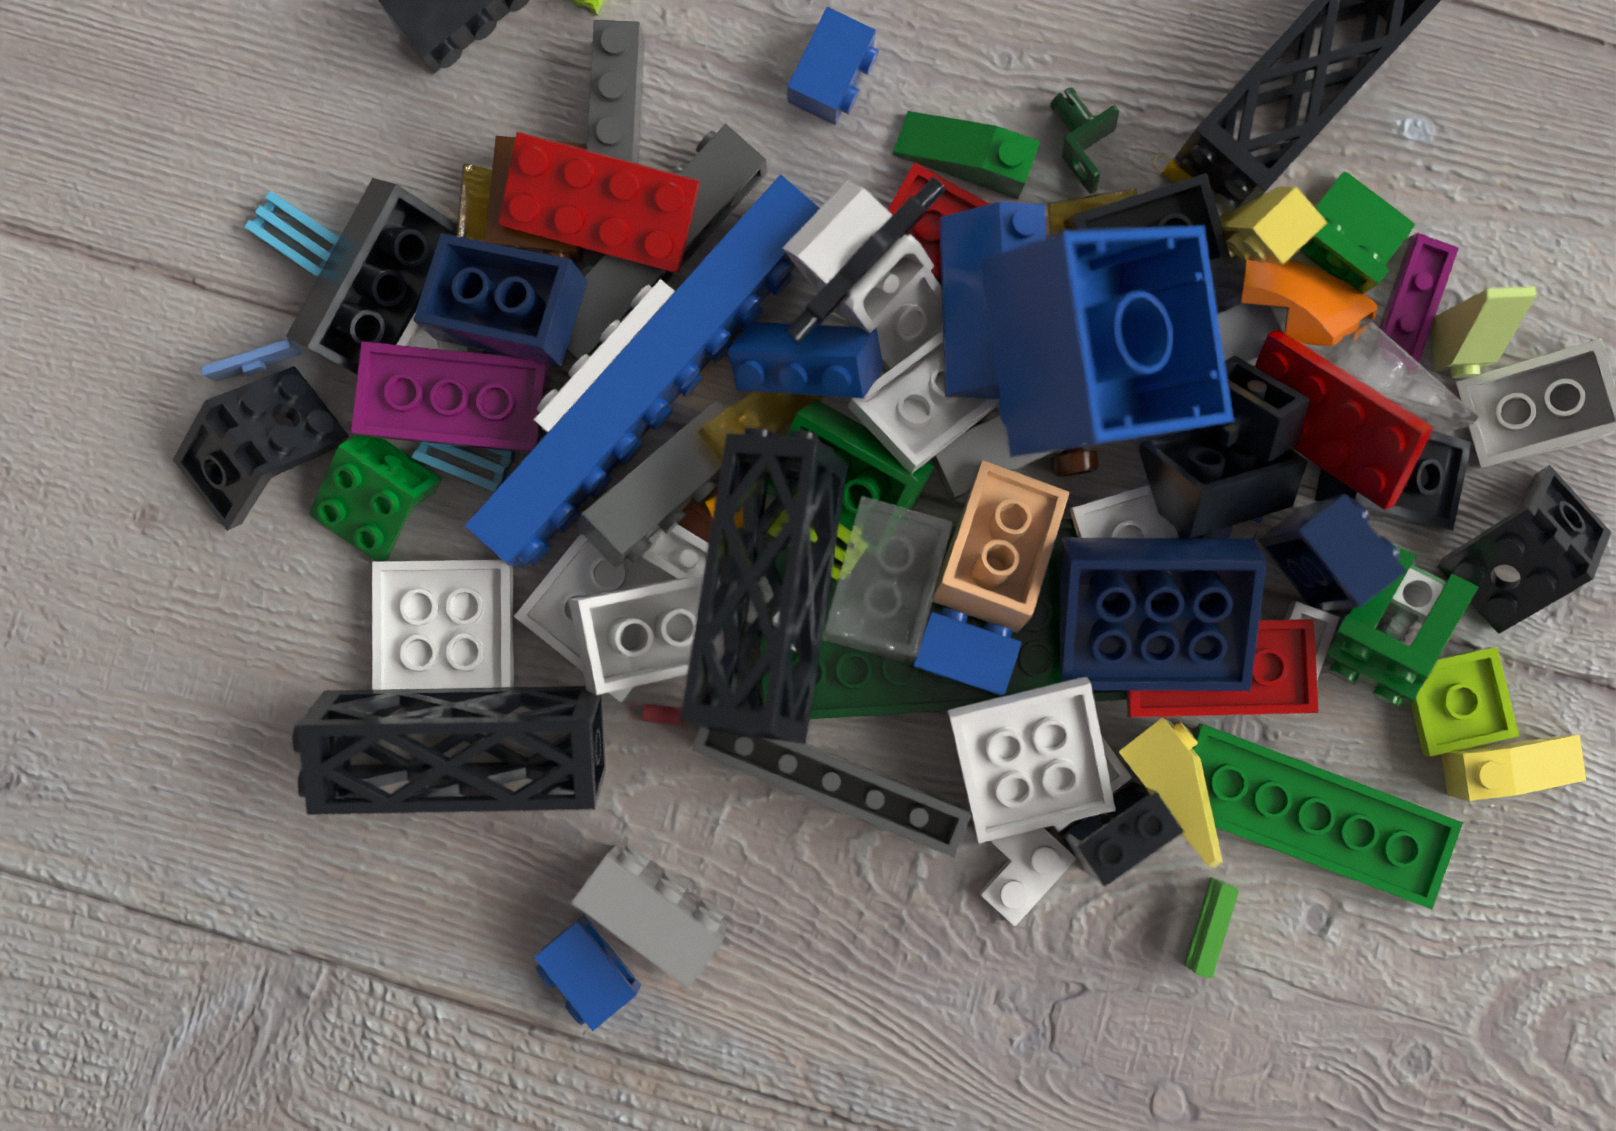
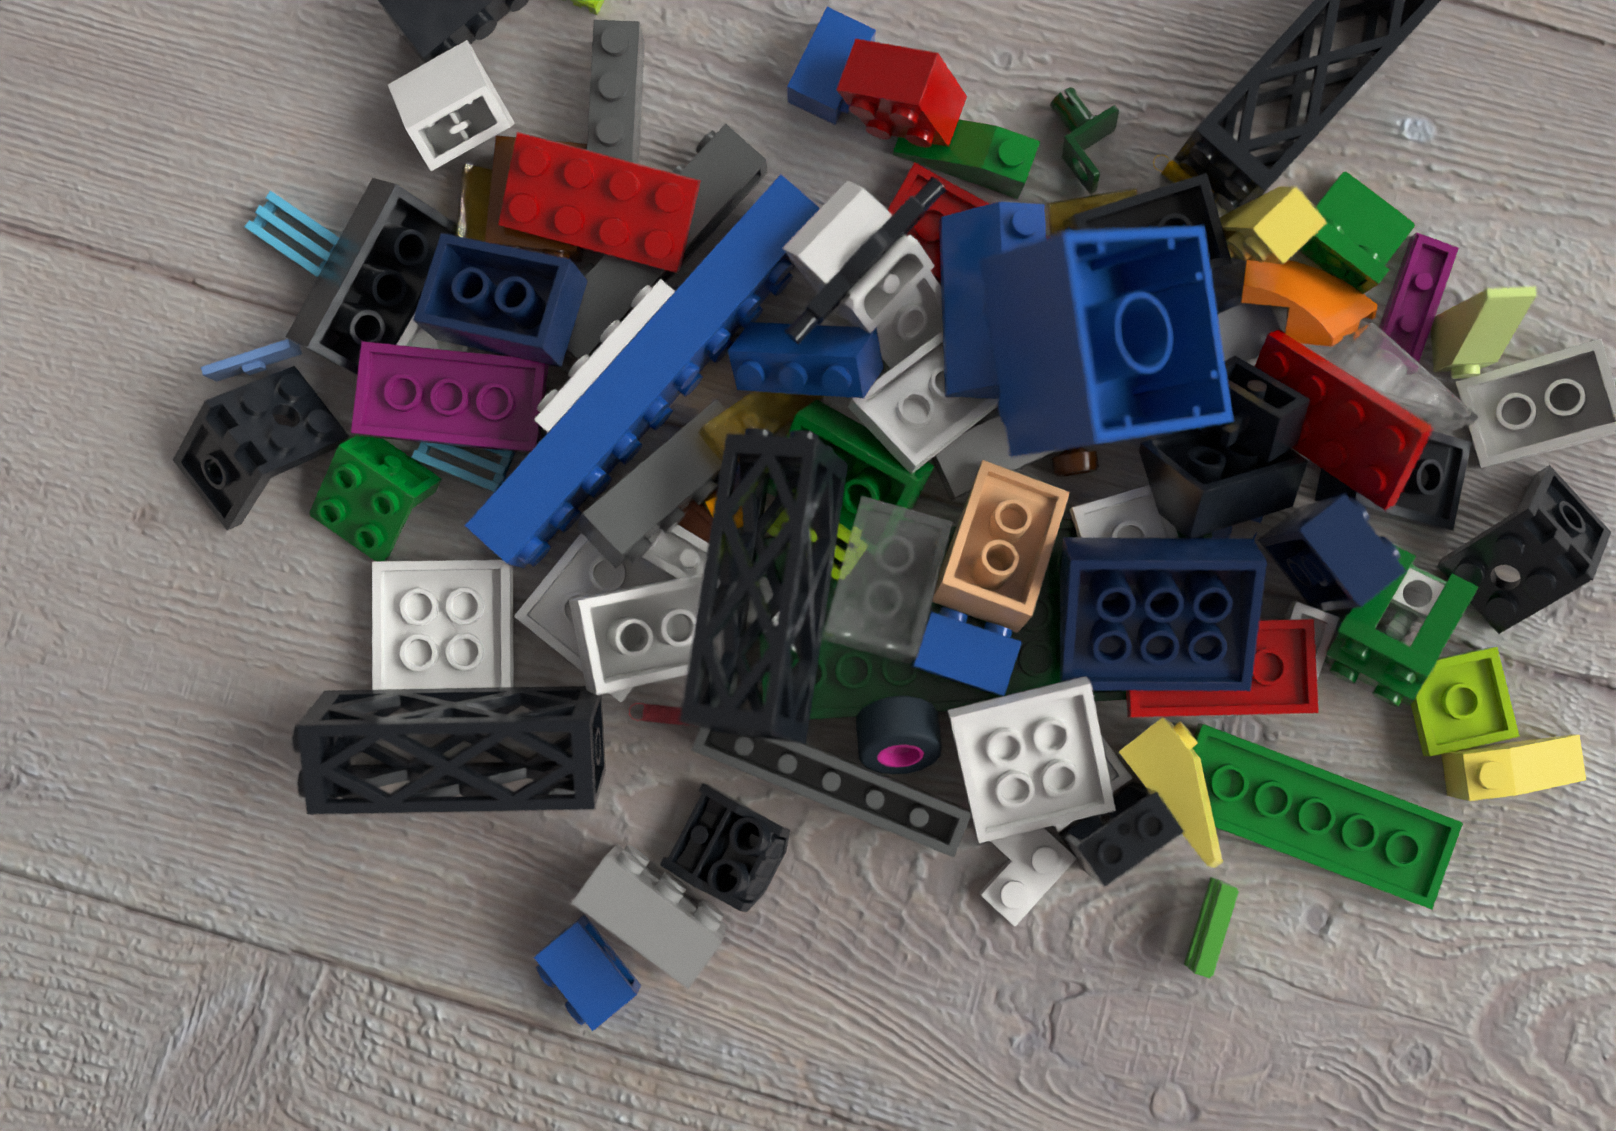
none -> white slope [388,40,515,171]
none -> black slope [660,783,790,912]
none -> red brick [836,39,967,148]
none -> black wheel [856,696,942,775]

